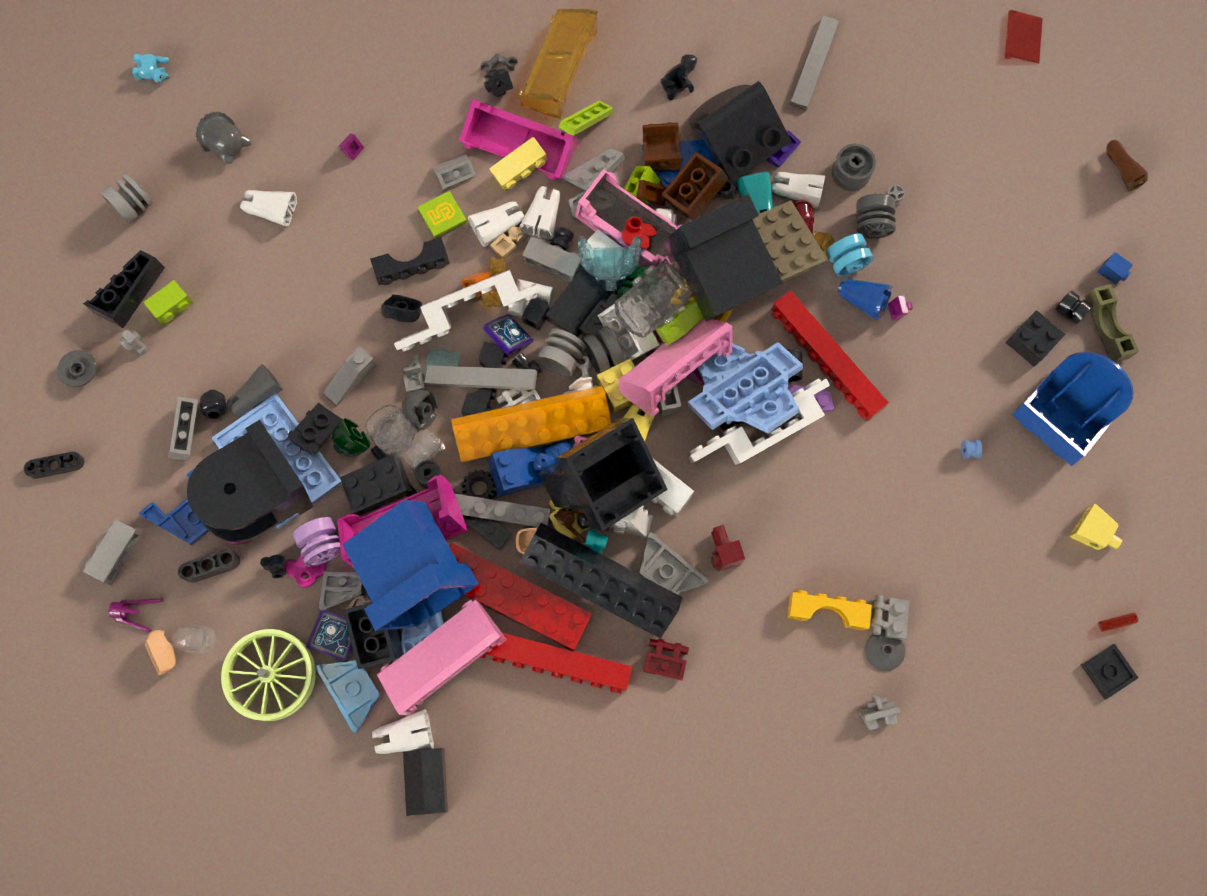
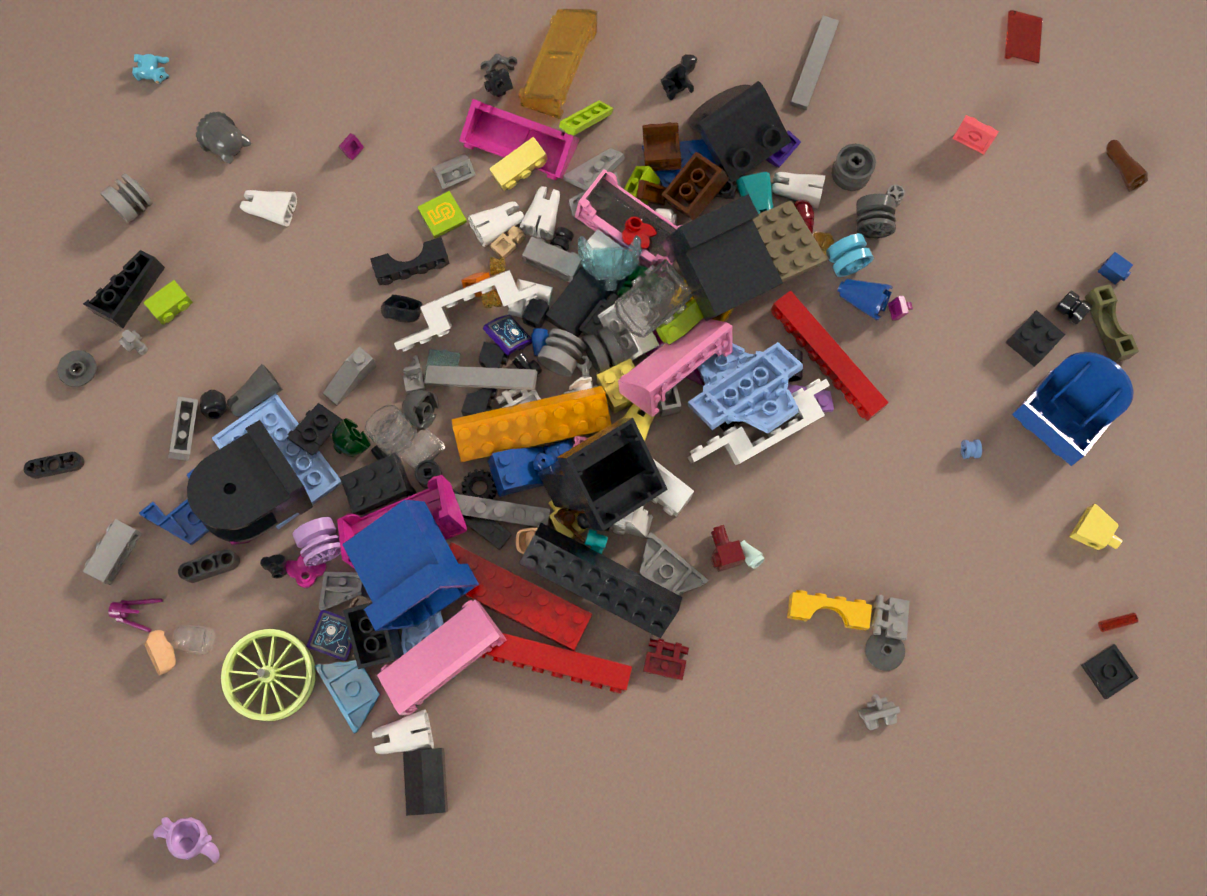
none -> lavender piece [153,817,220,863]
none -> blue cone [531,328,549,356]
none -> light aqua cone [740,540,765,569]
none -> coral plate [952,115,999,155]

